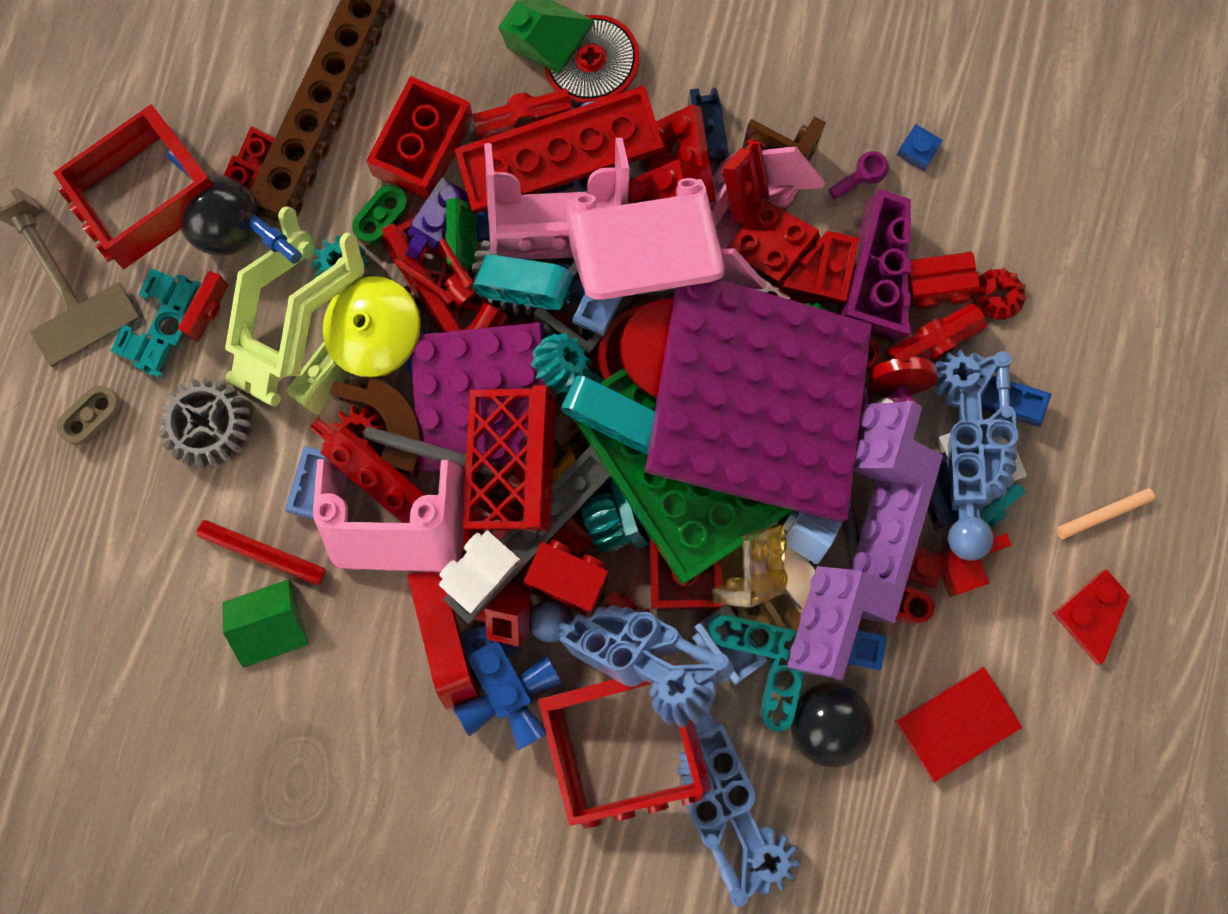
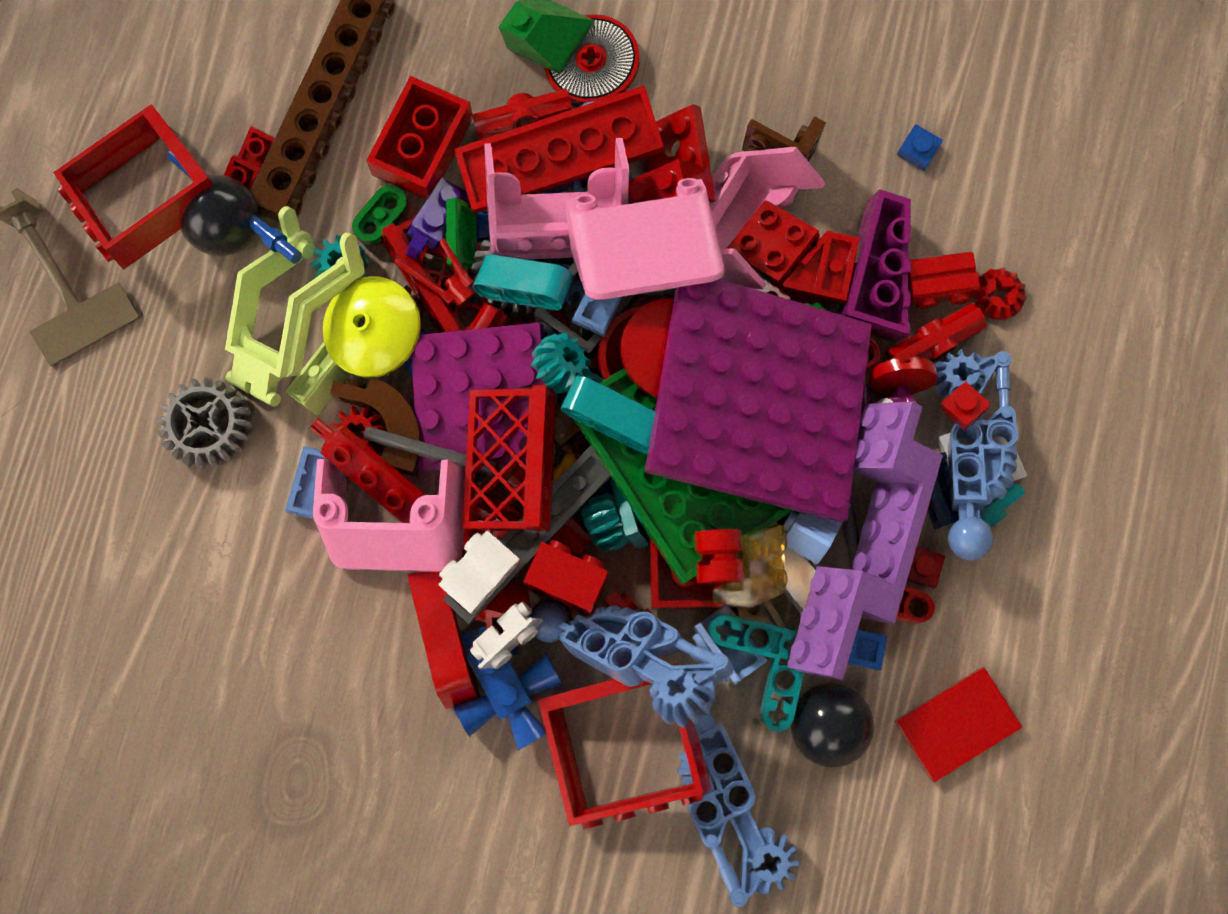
dark tan plate [57,386,121,445] -> none
teal piece [110,268,202,379] -> none
red plate [178,271,229,342] -> none
red axle [196,520,326,585] -> none
green slope [222,580,310,668] -> none
dark blue hinge [688,88,729,163] -> none
red plate [723,139,770,224] -> none
magenta plate [828,151,889,200] -> none
red brick [941,530,1012,597] -> none
blue plate [981,376,1052,427] -> none
red wing [1052,569,1130,665] -> none
light nougat bar [1057,488,1155,539] -> none
none -> white hinge [470,601,544,669]
none -> red wheel [694,529,745,584]
none -> red plate [940,381,991,431]

